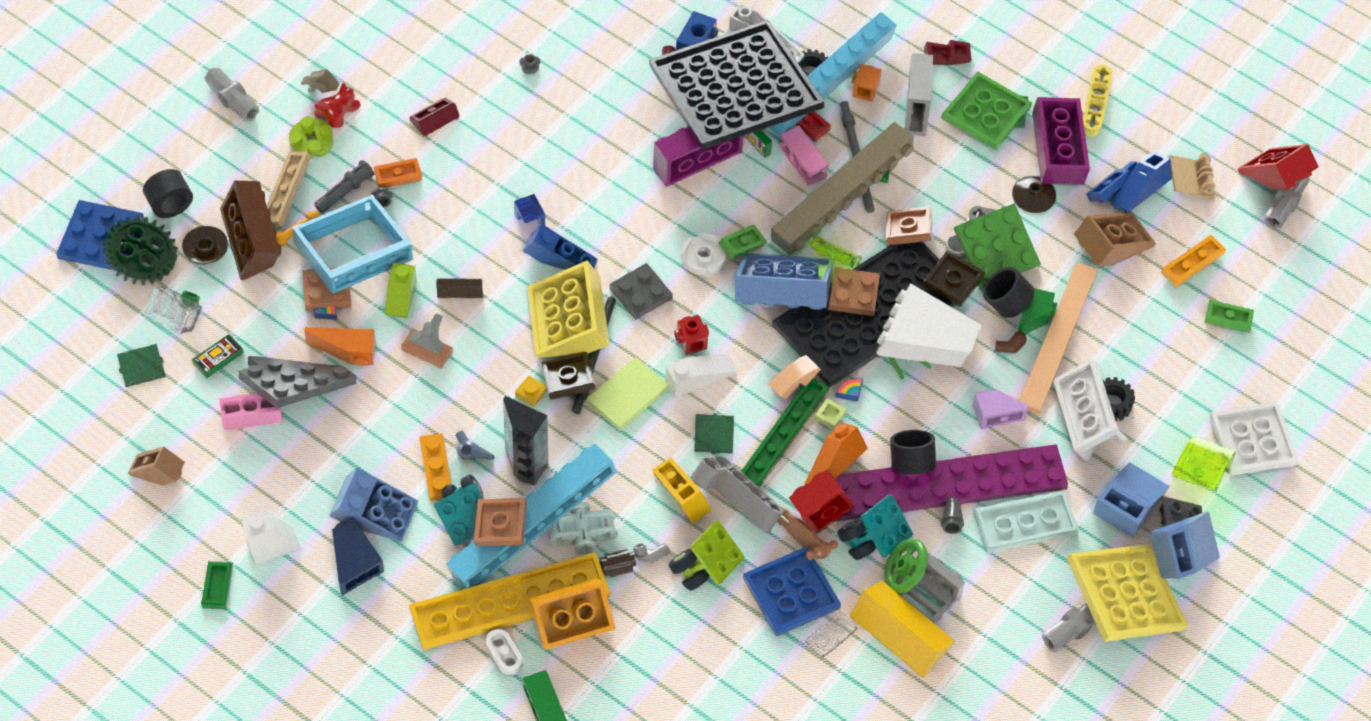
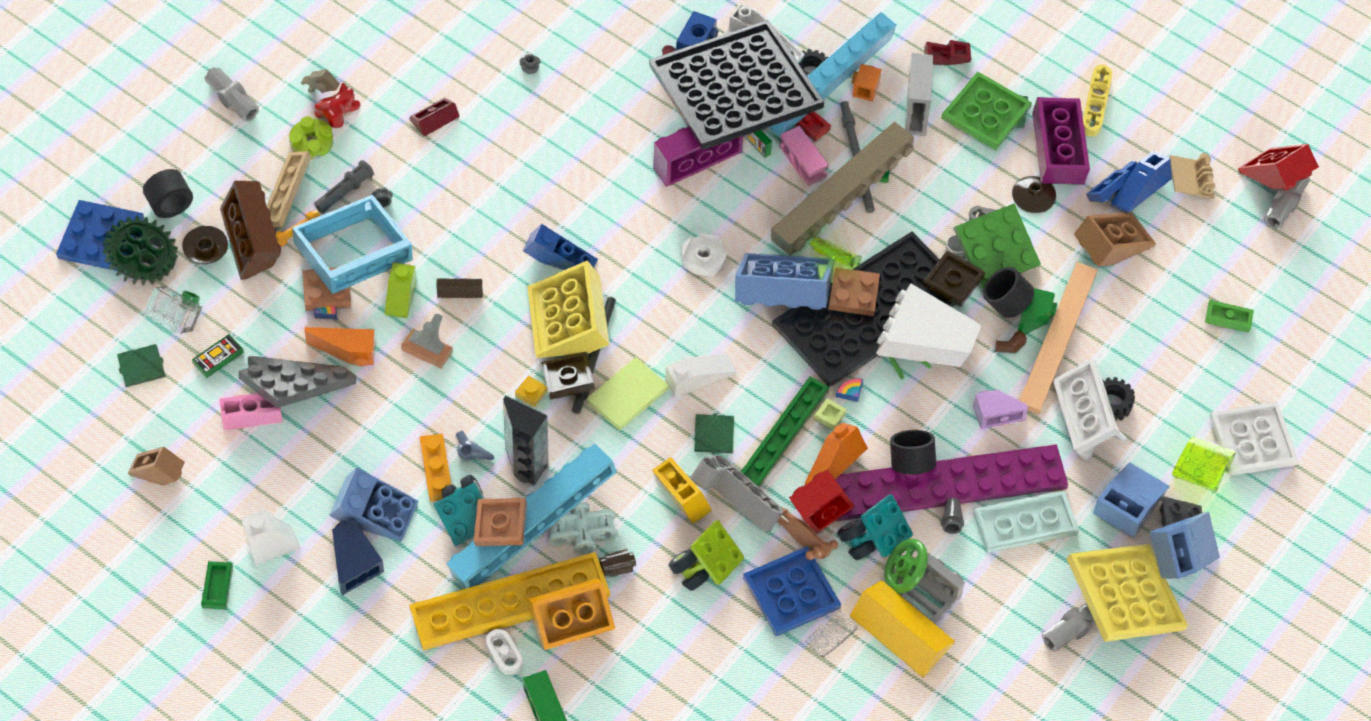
orange plate [374,158,422,188] -> none
clear blue panel [514,194,545,225] -> none
dark grey plate [609,263,673,320] -> none
light grey arm [633,543,670,563] -> none
red brick [674,315,709,355] -> none
bright green plate [718,224,767,260] -> none
light nougat slope [768,355,821,400] -> none
nougat tile [885,207,932,246] -> none
light orange plate [1161,235,1226,288] -> none

